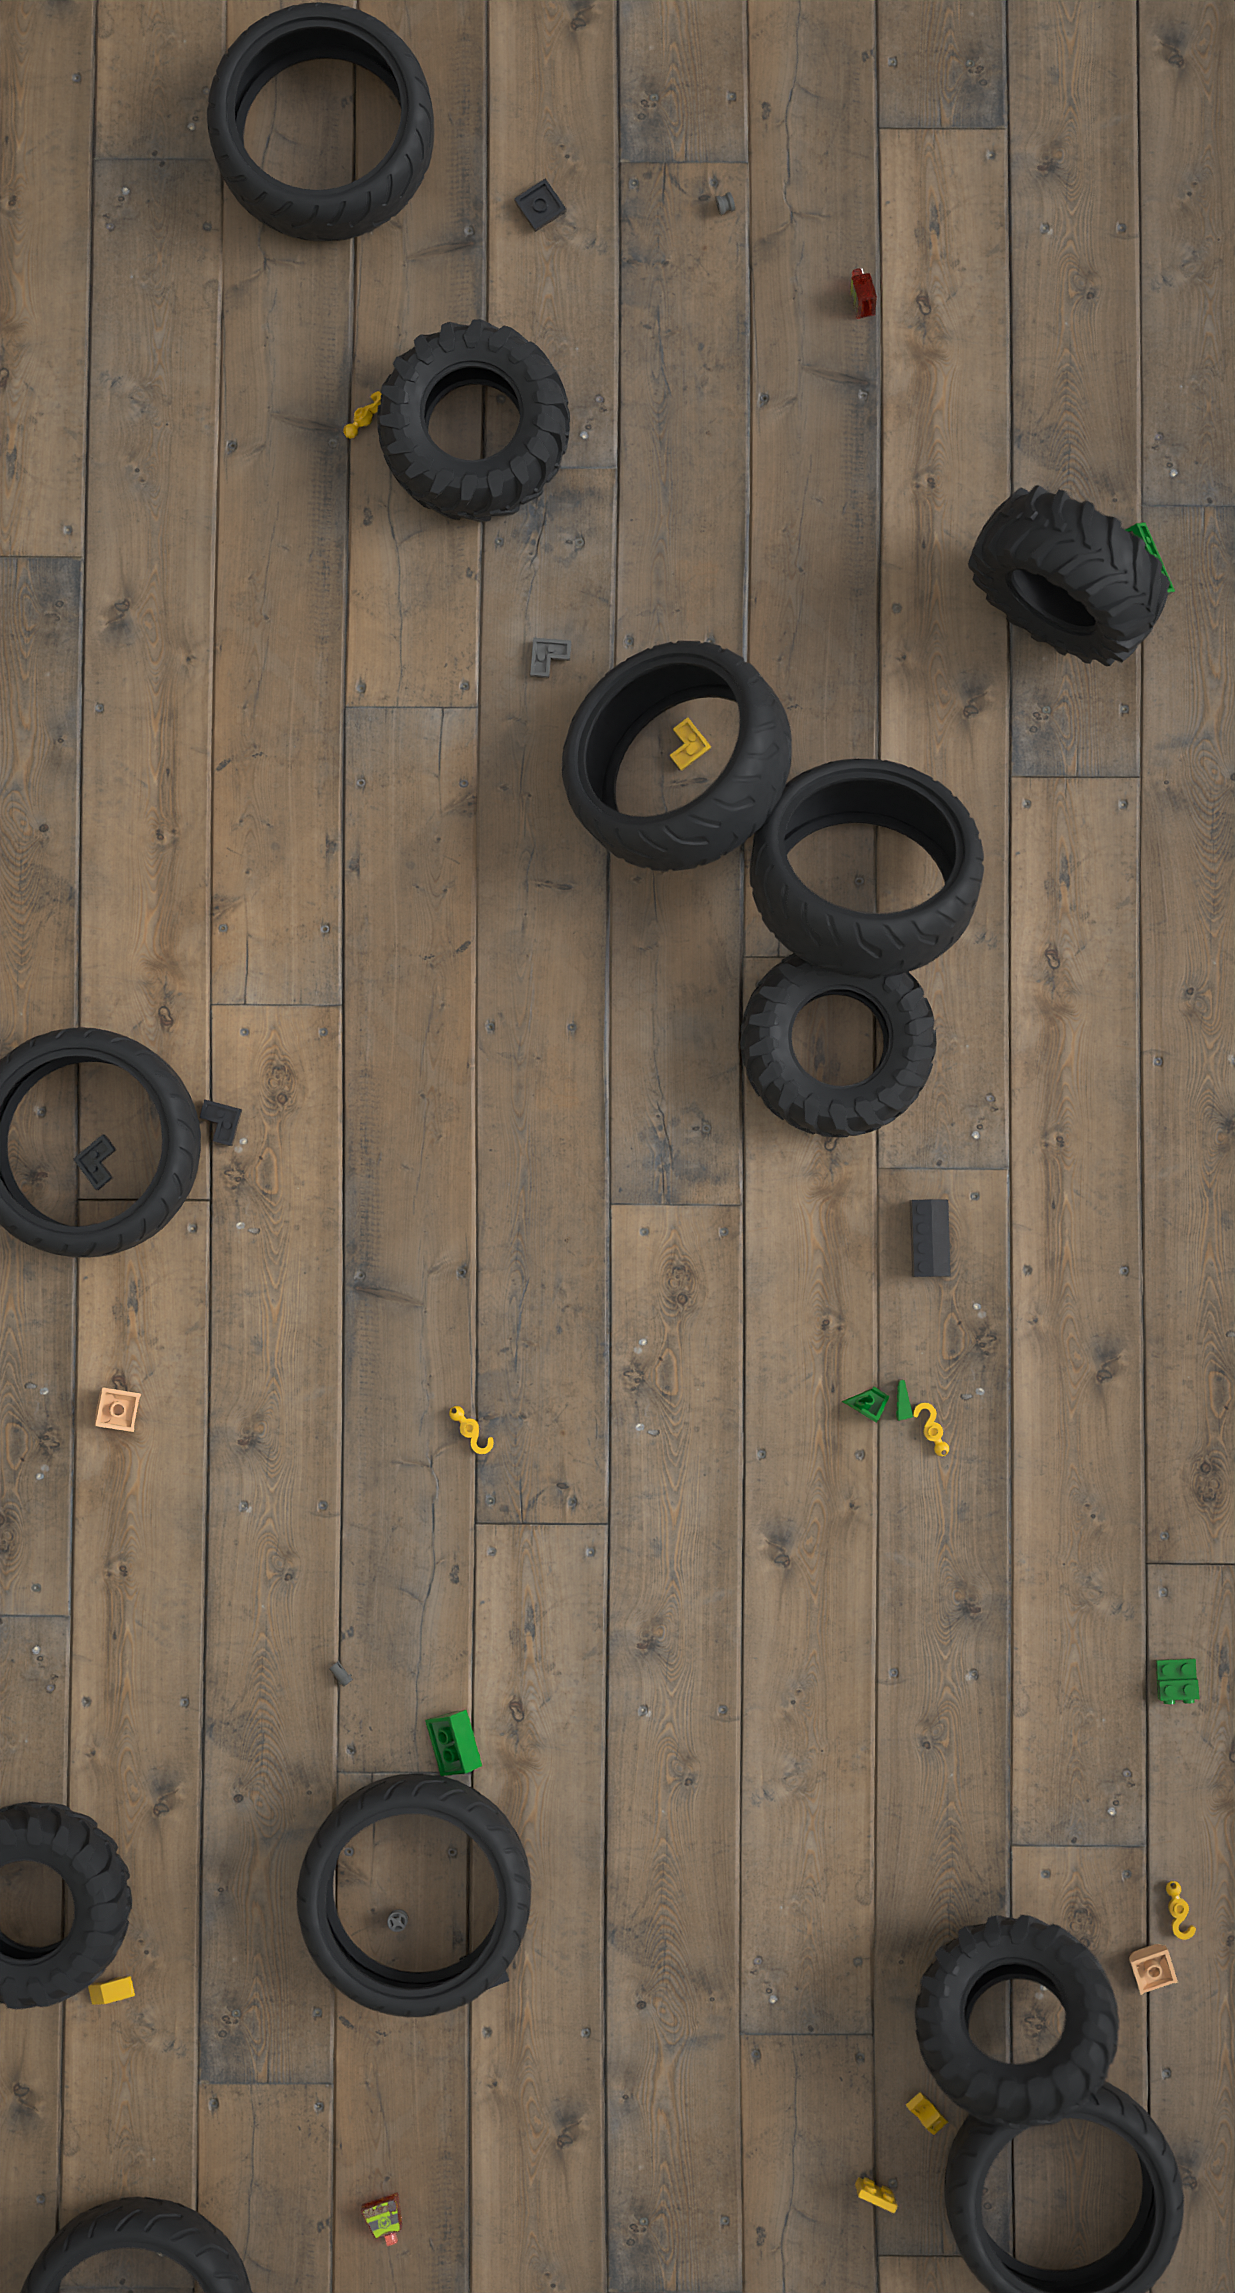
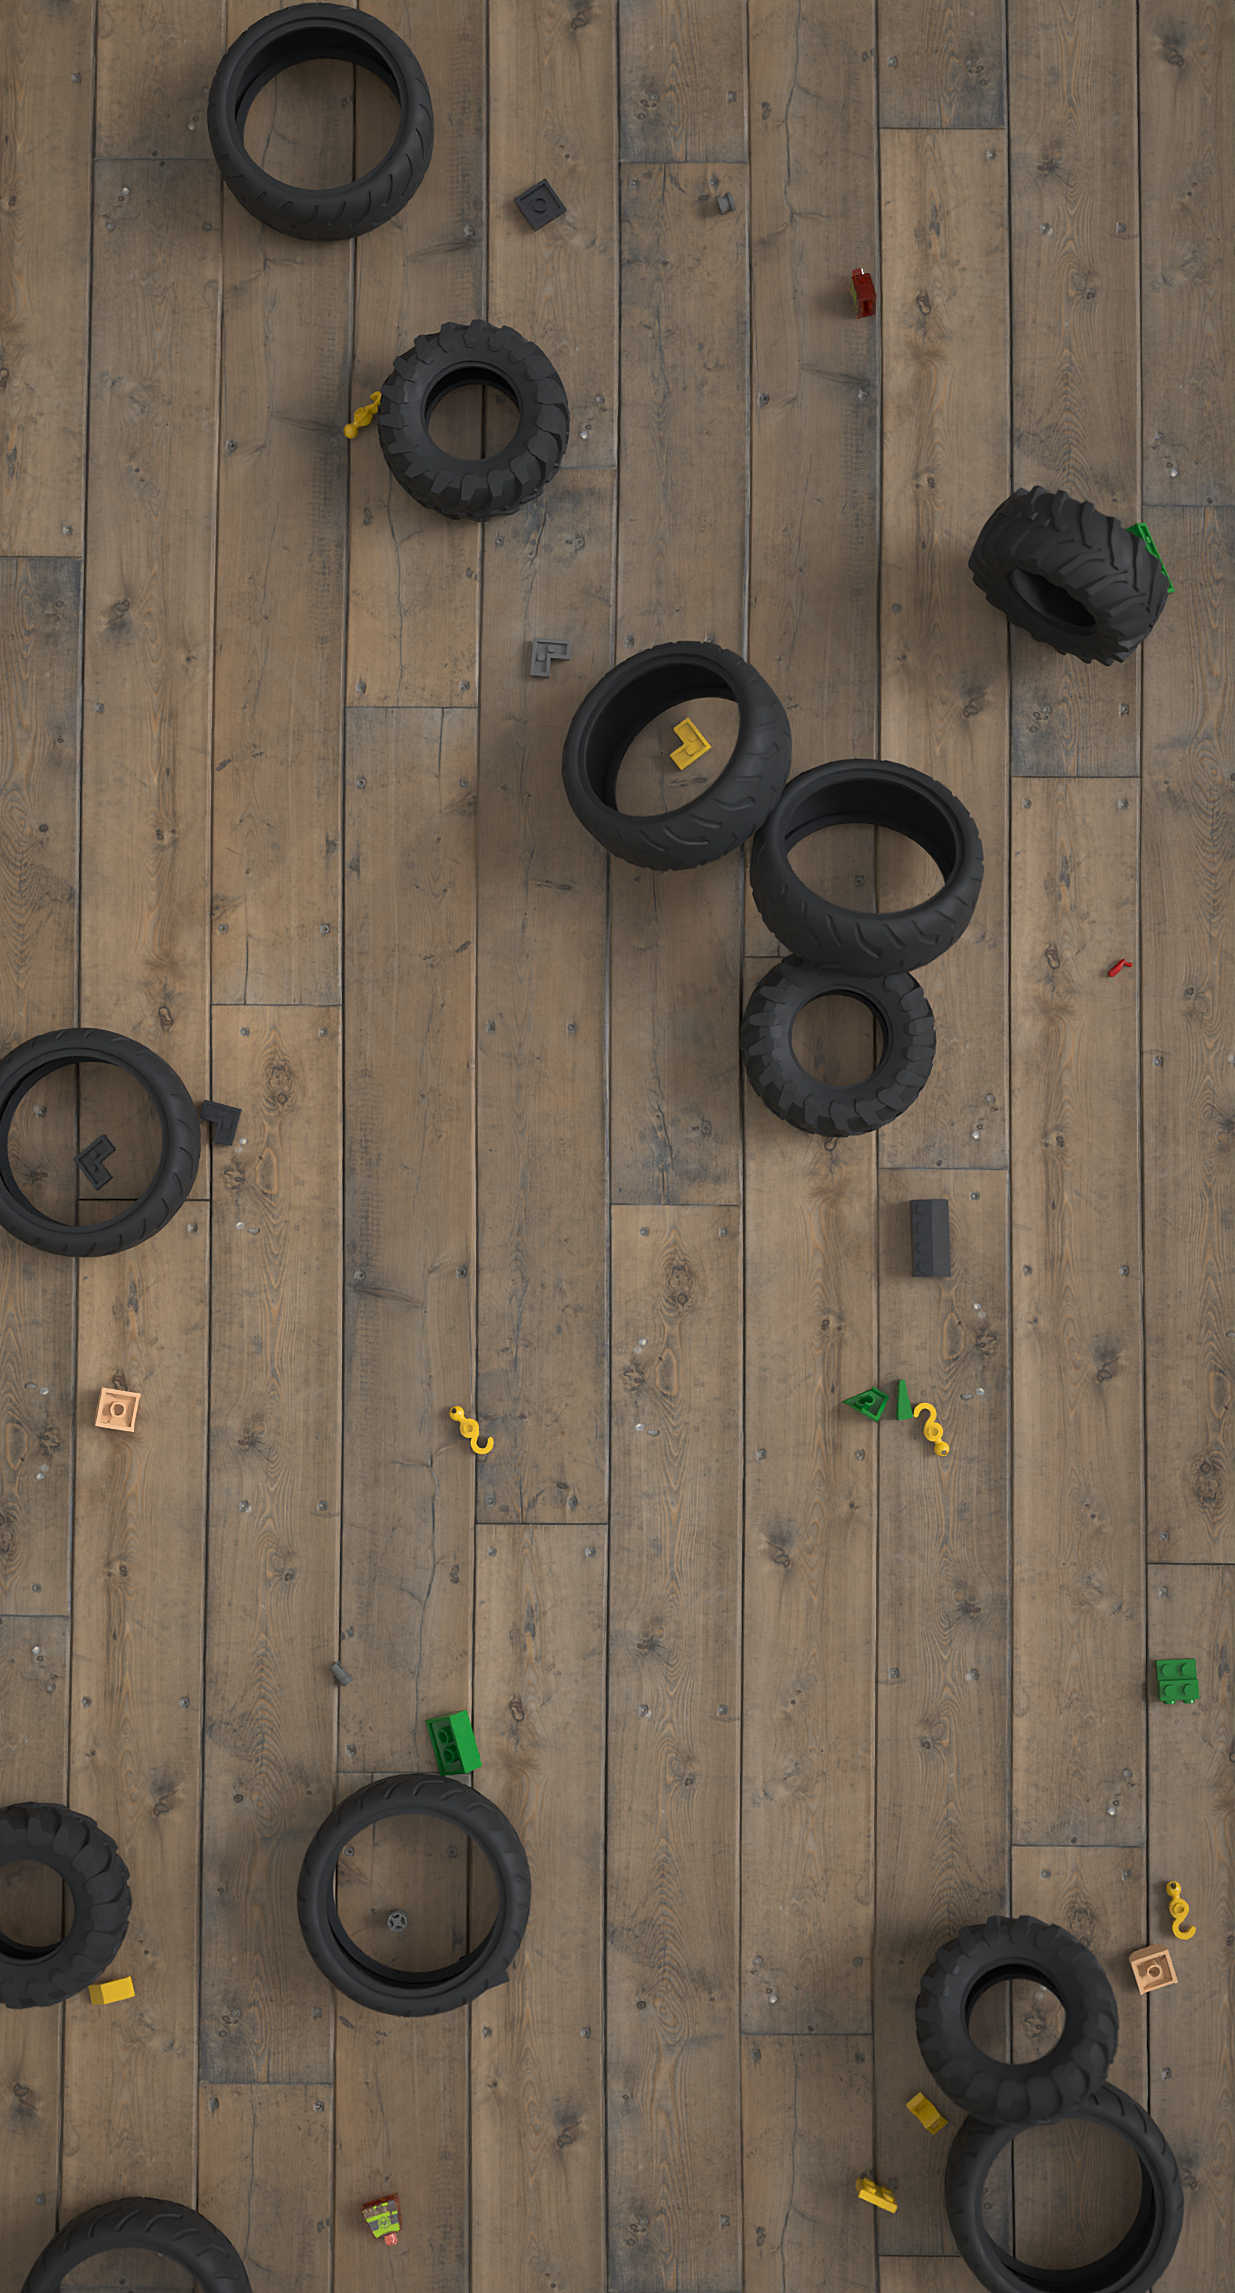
none -> red piece [1108,959,1133,978]

